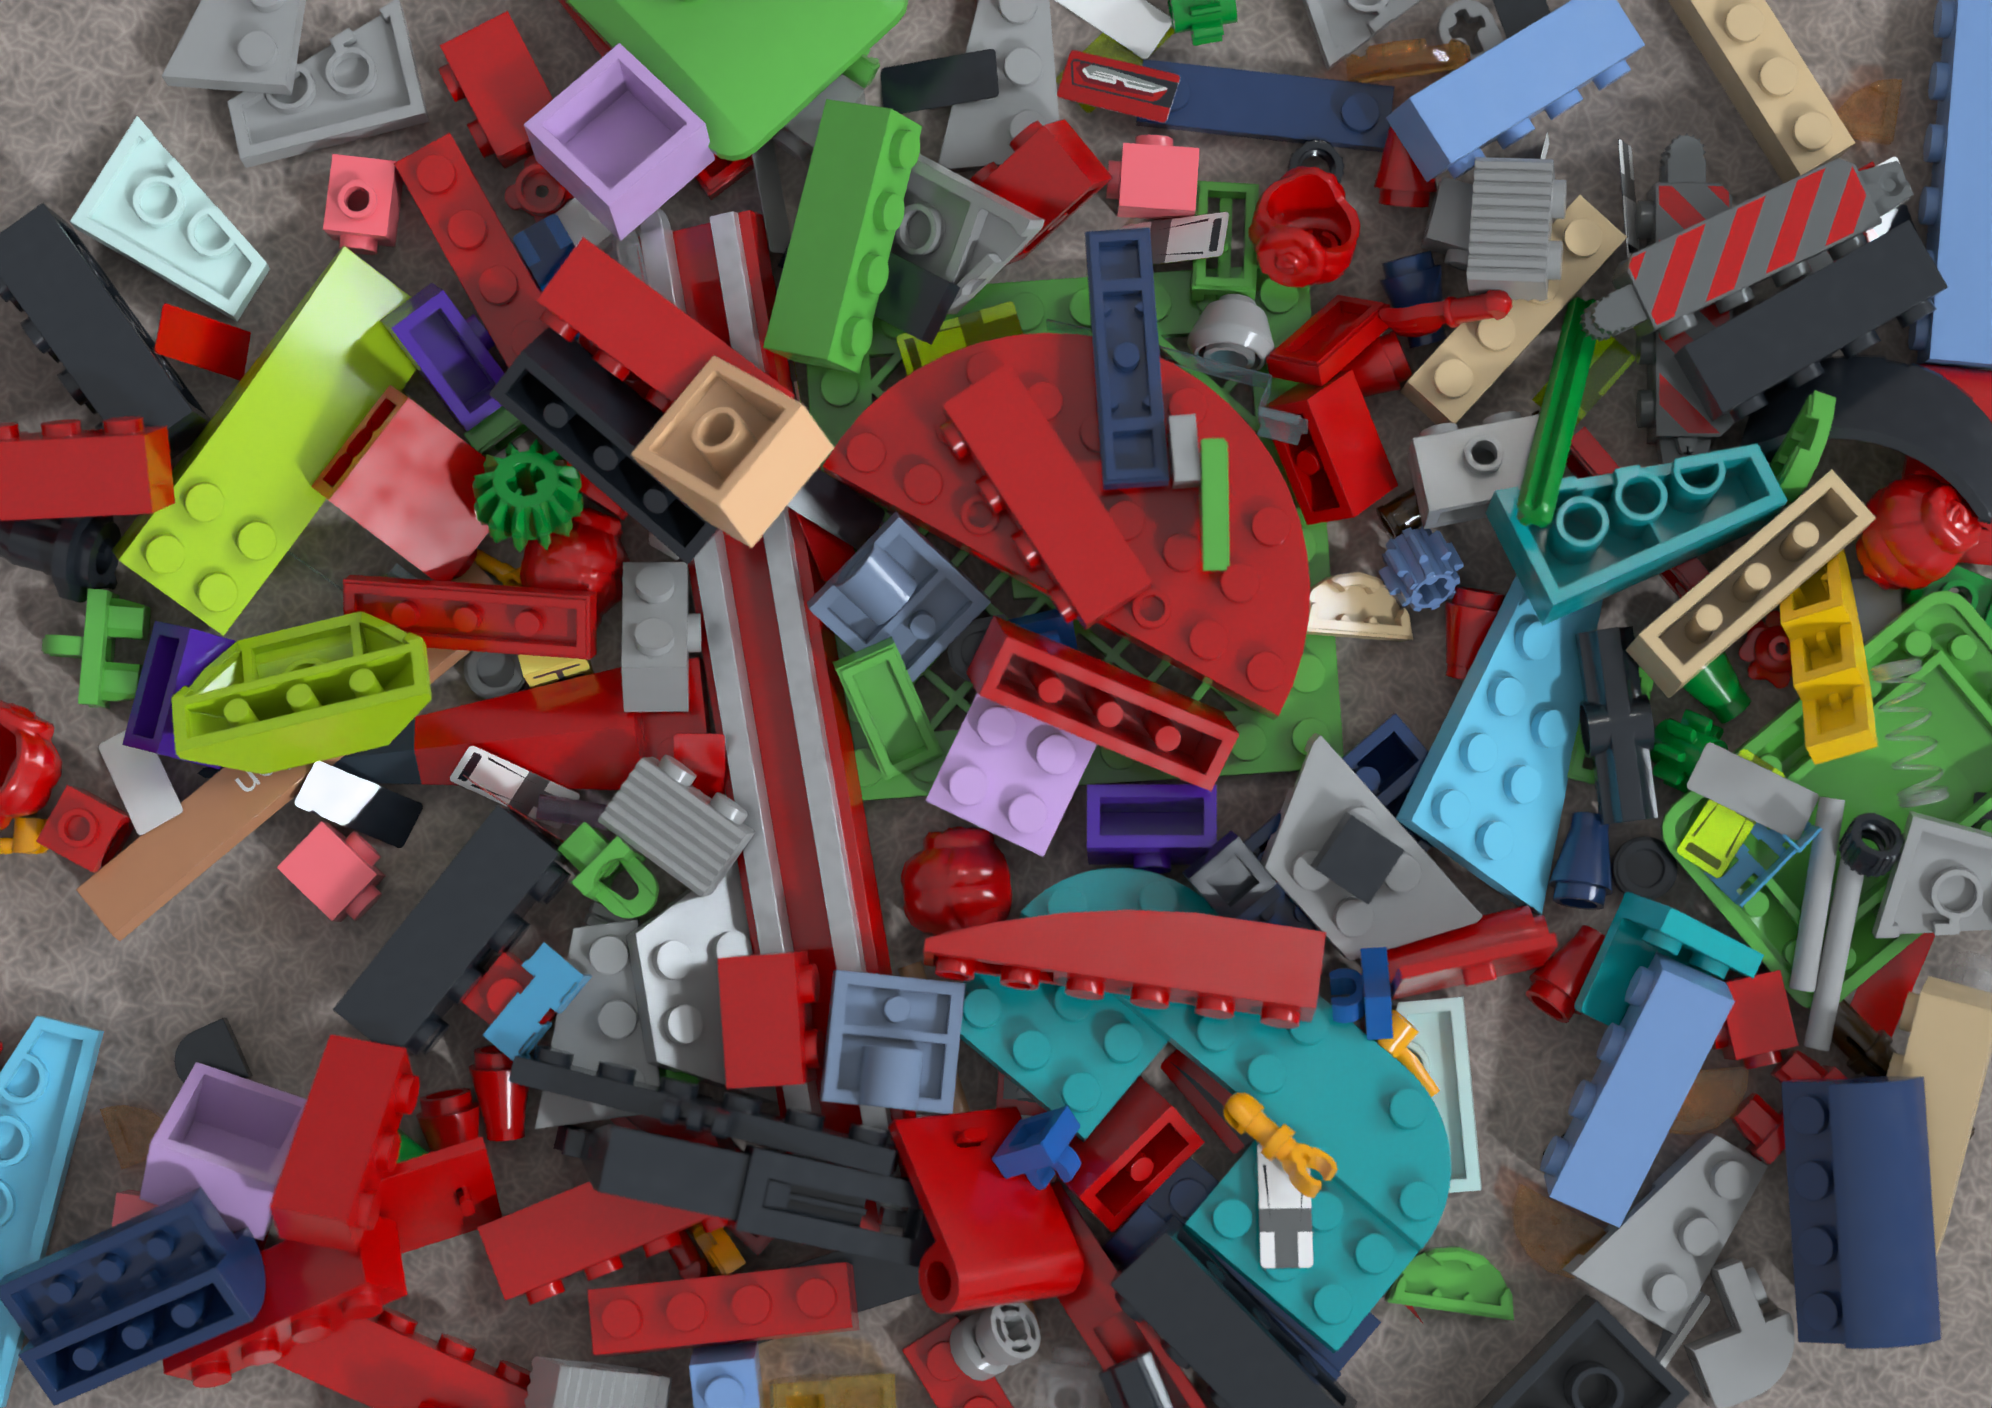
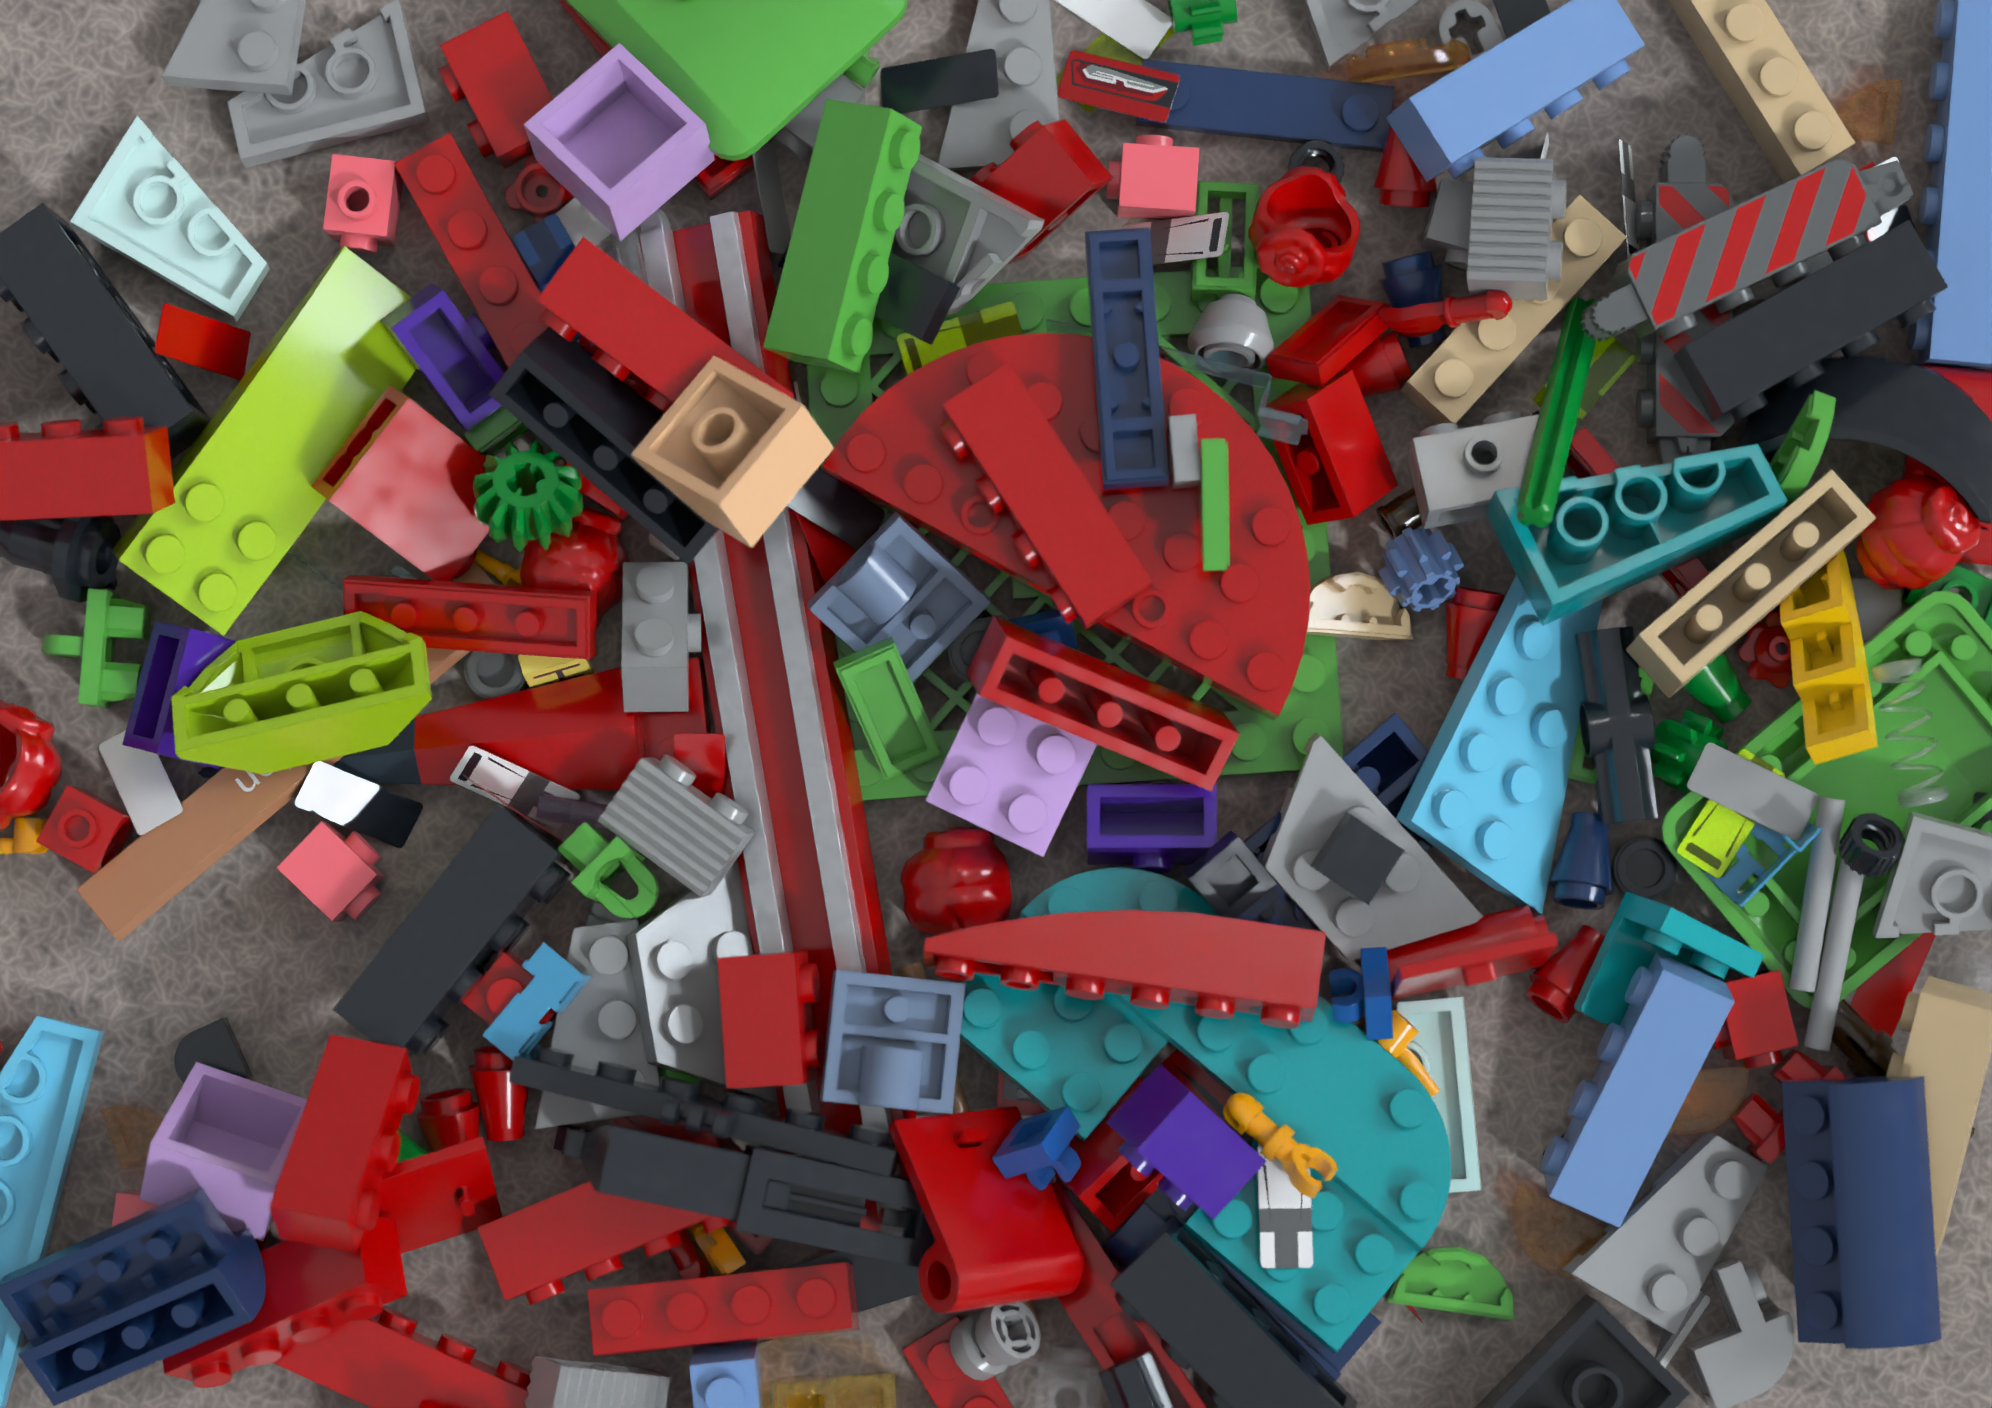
none -> dark purple brick [1107,1064,1266,1220]

